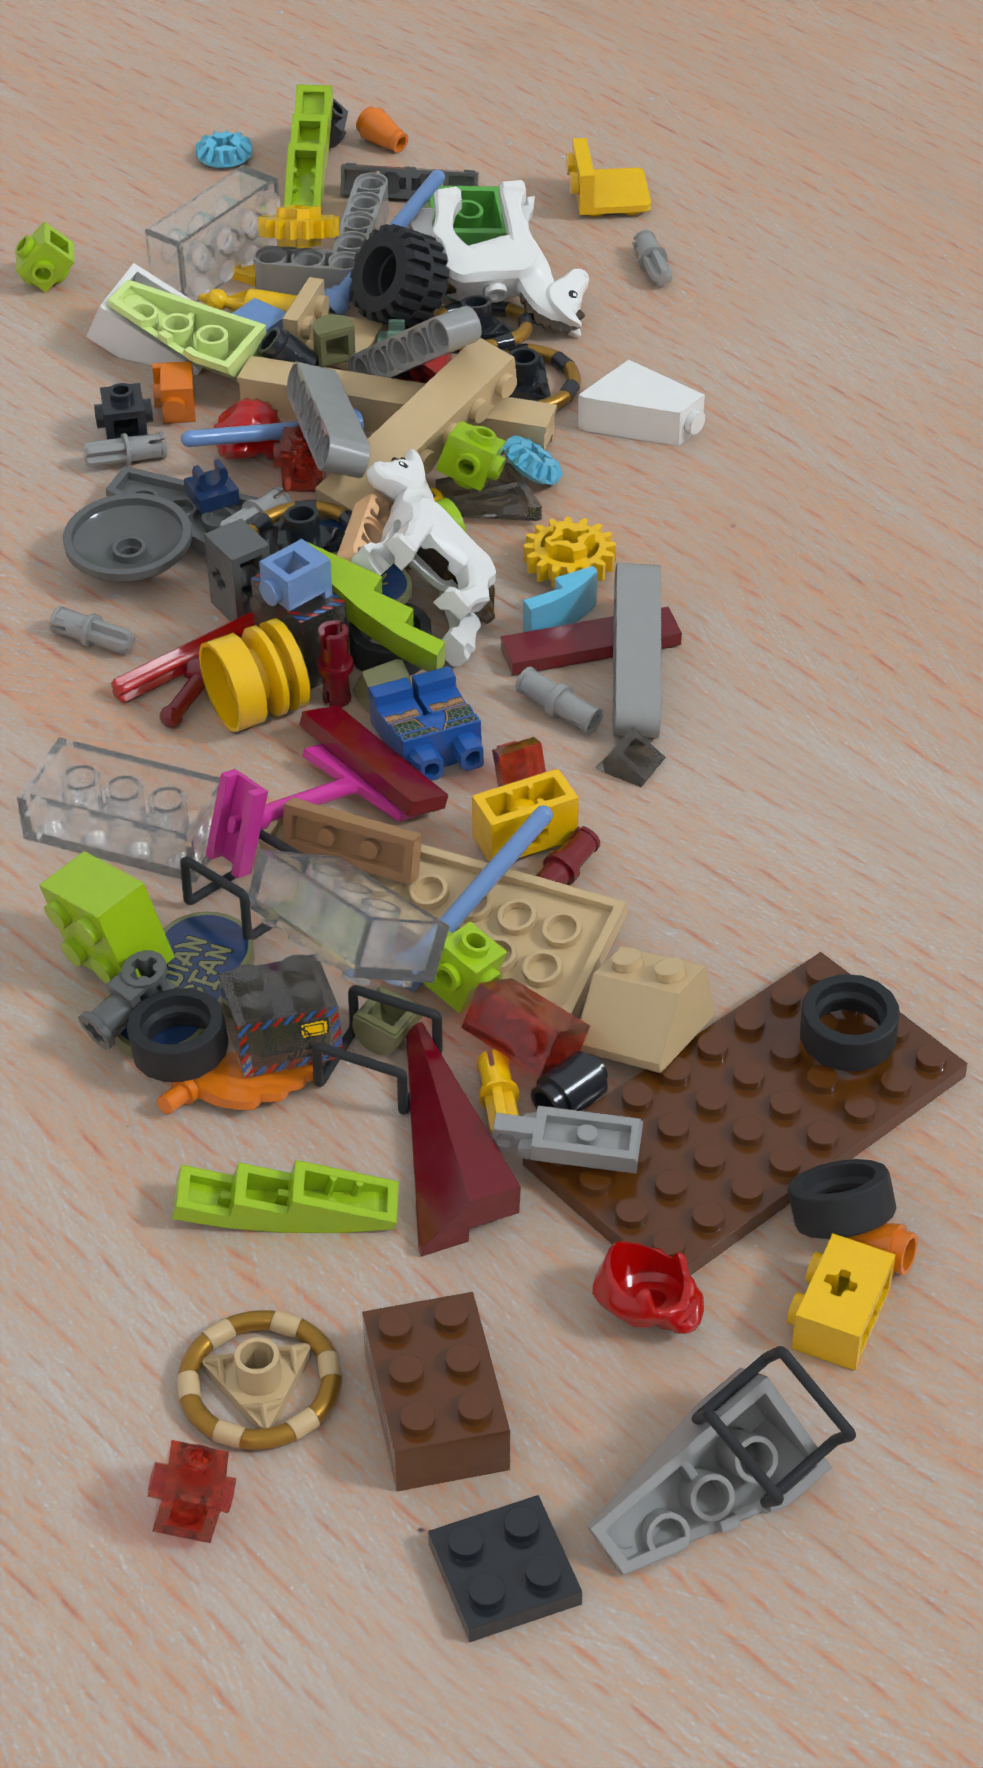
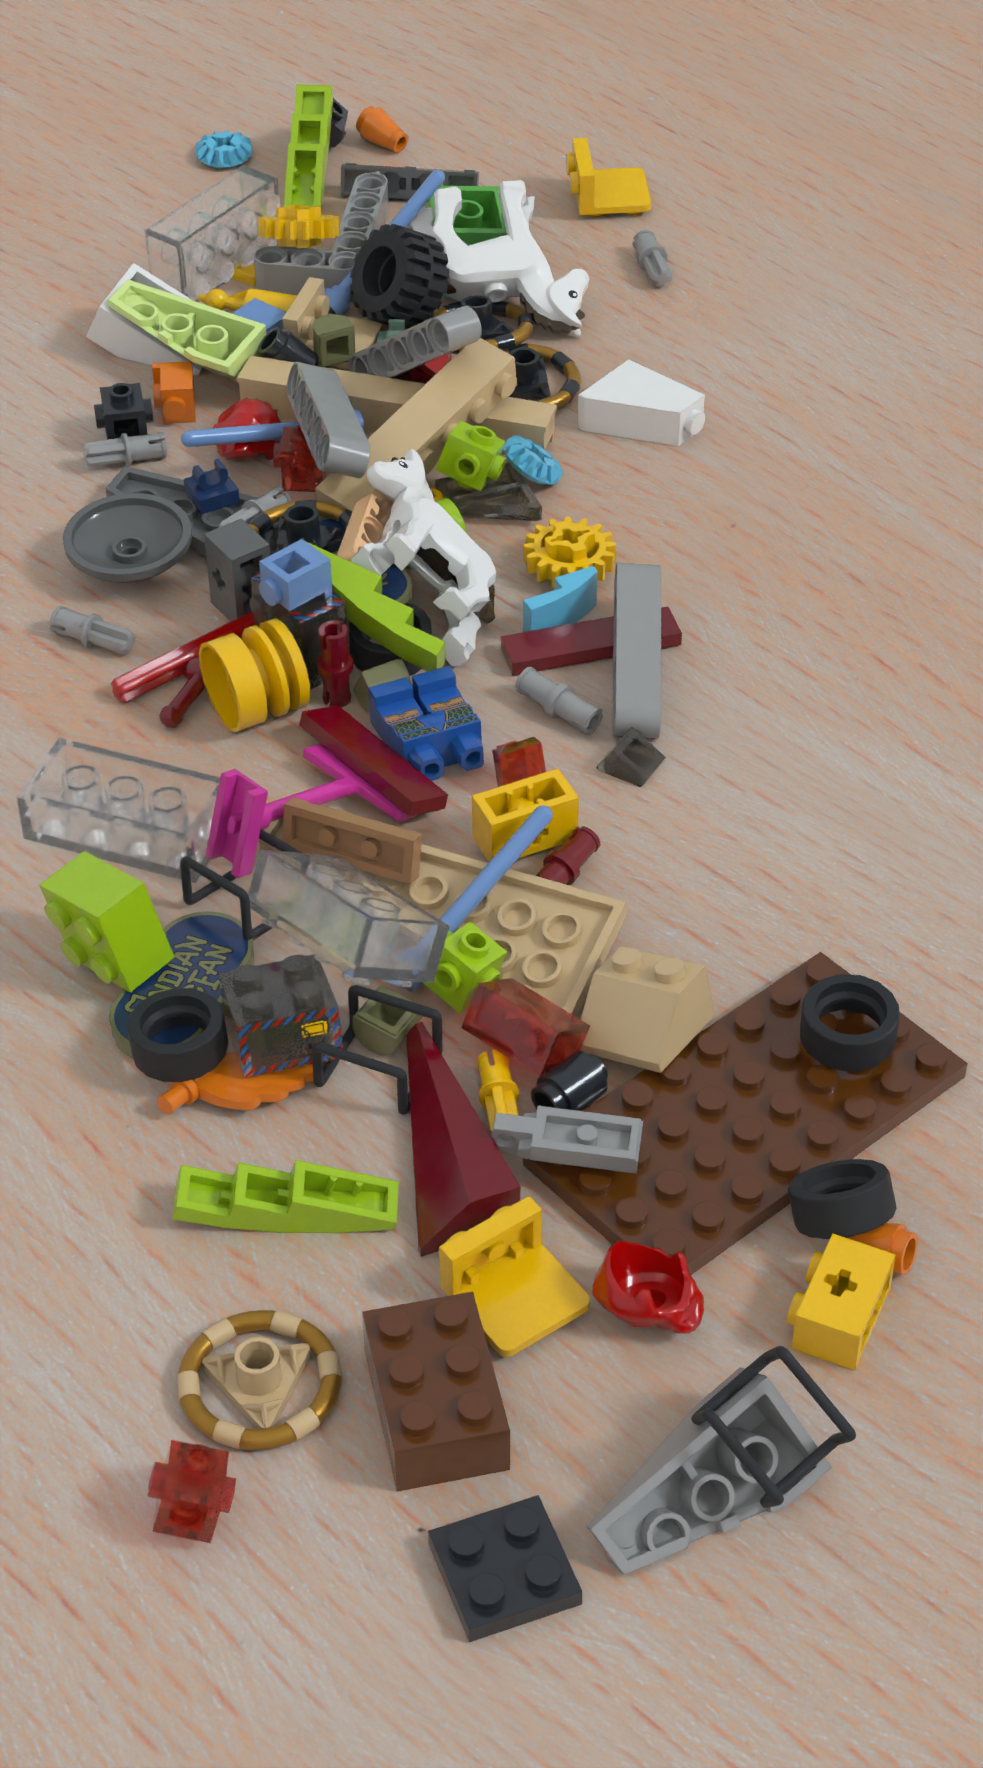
lime brick [15,221,75,292] -> none
dark grey connector [78,950,175,1050] -> none
none -> yellow bracket [439,1196,590,1357]

